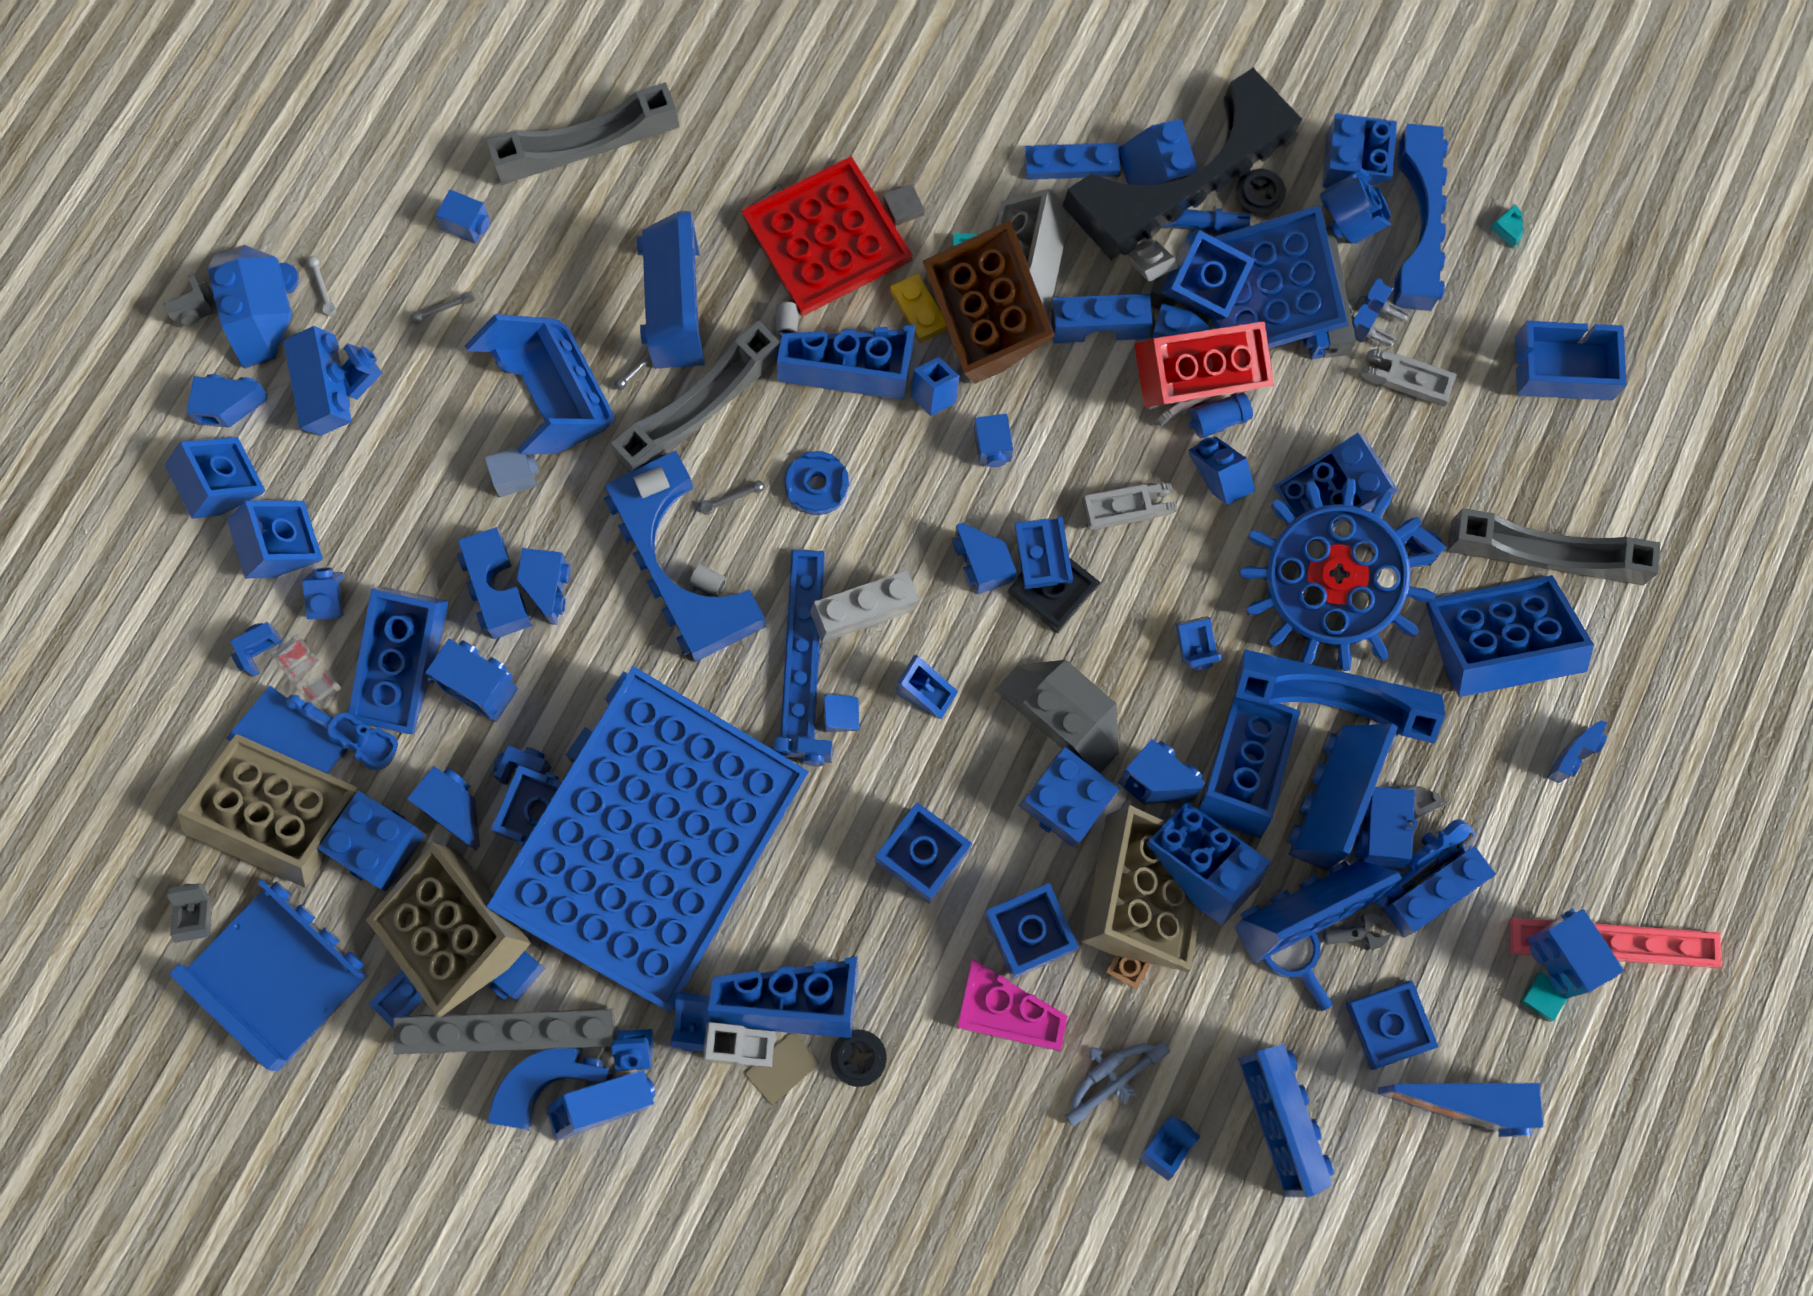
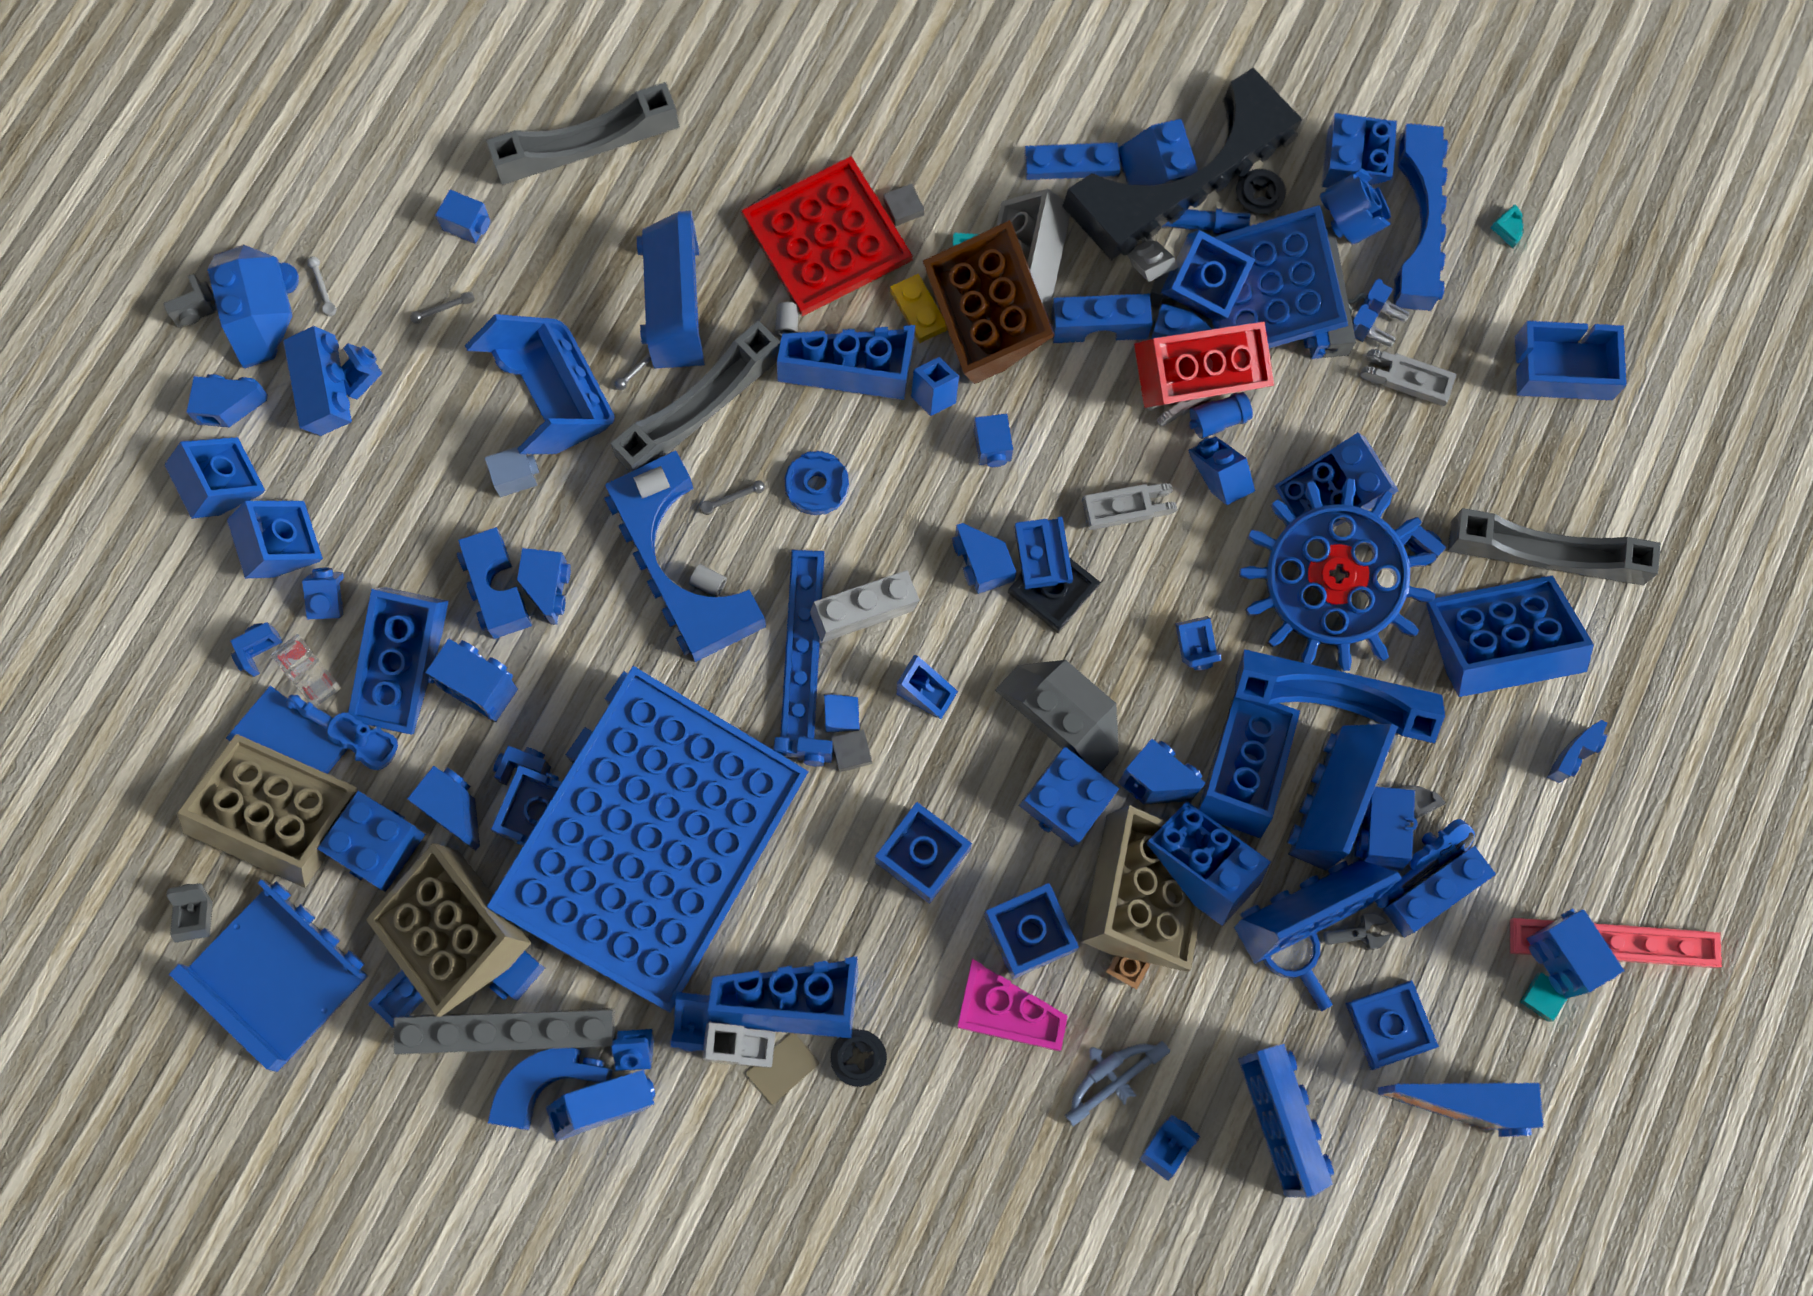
none -> flat silver tile [831,729,872,772]

